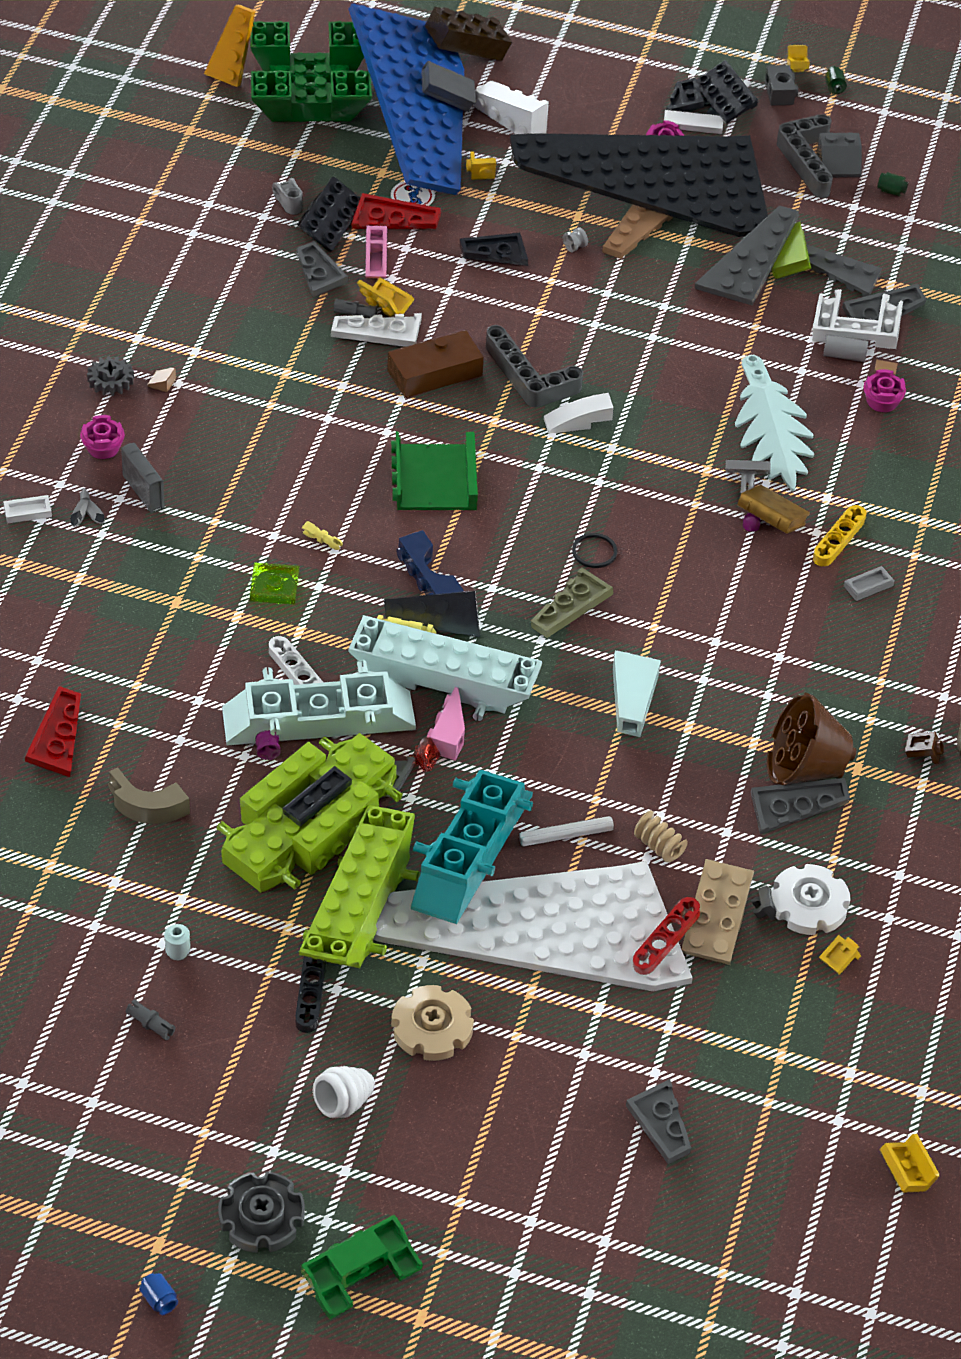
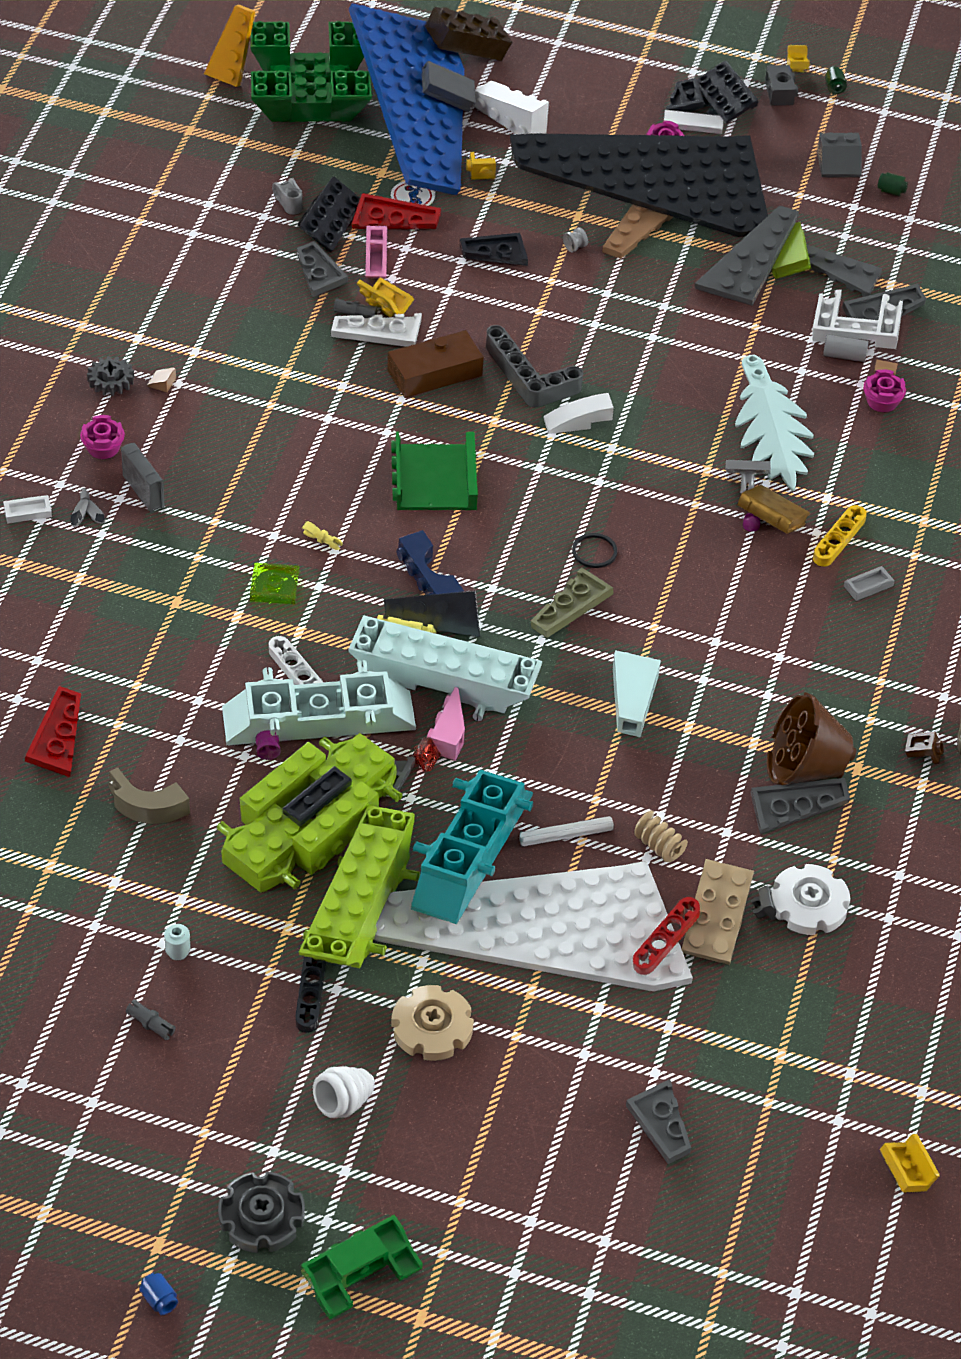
dark grey beam [777,114,833,198] -> none
yellow bracket [819,935,861,975] -> none

